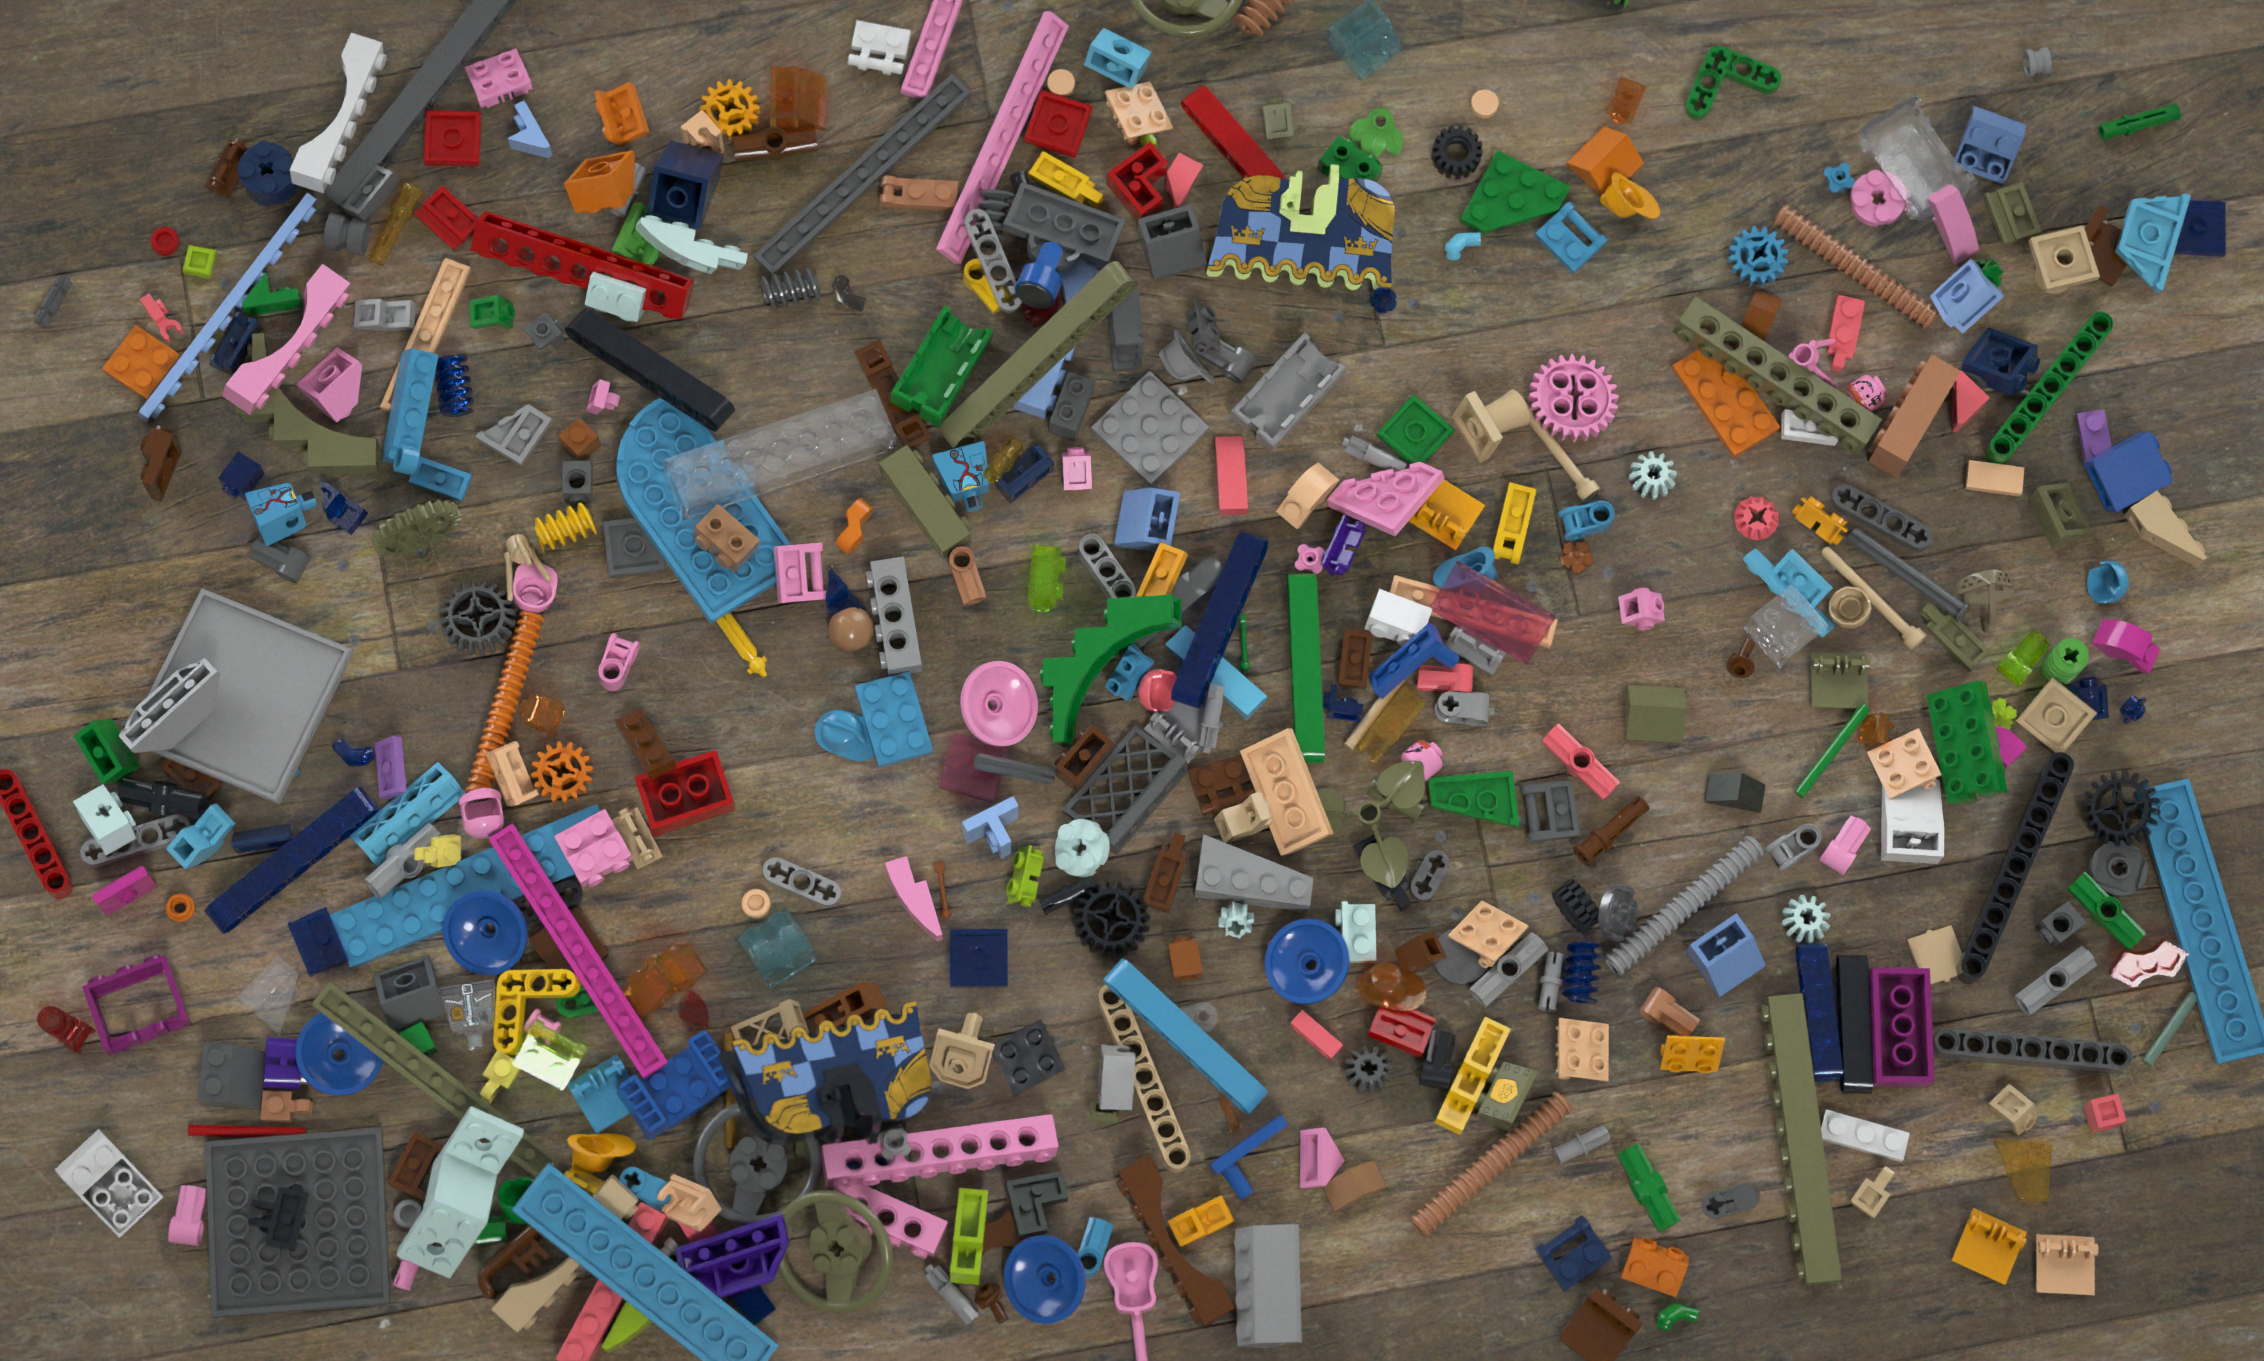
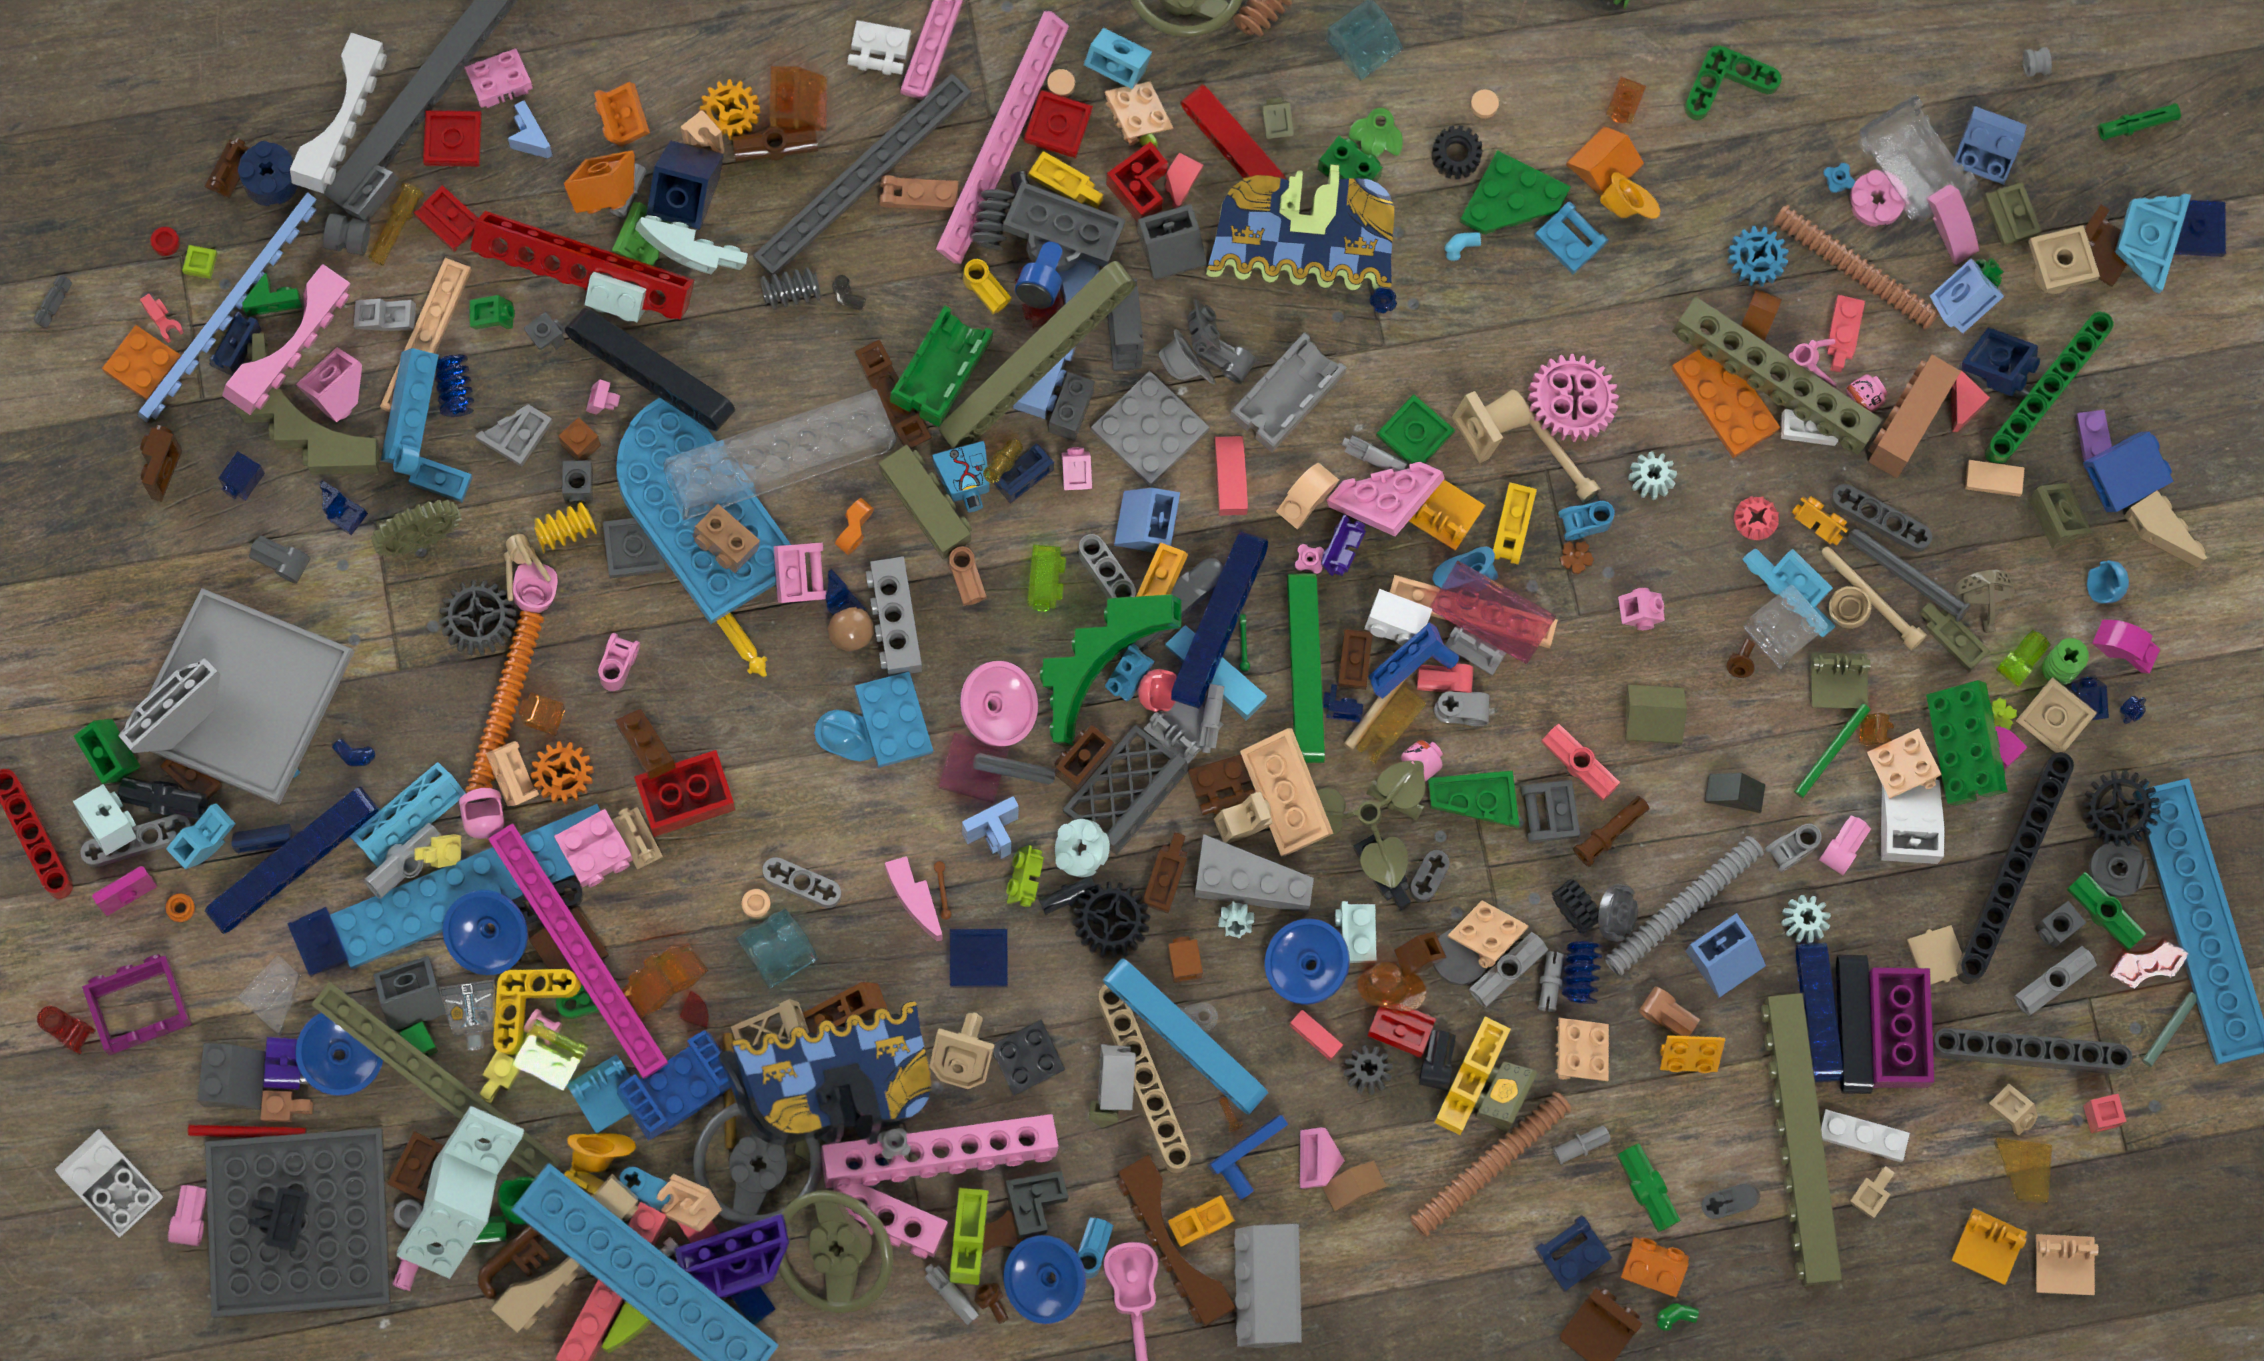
dark azure torso [245,483,317,546] -> none
medium lavender plate [375,736,407,799] -> none
light grey beam [964,209,1021,313] -> none

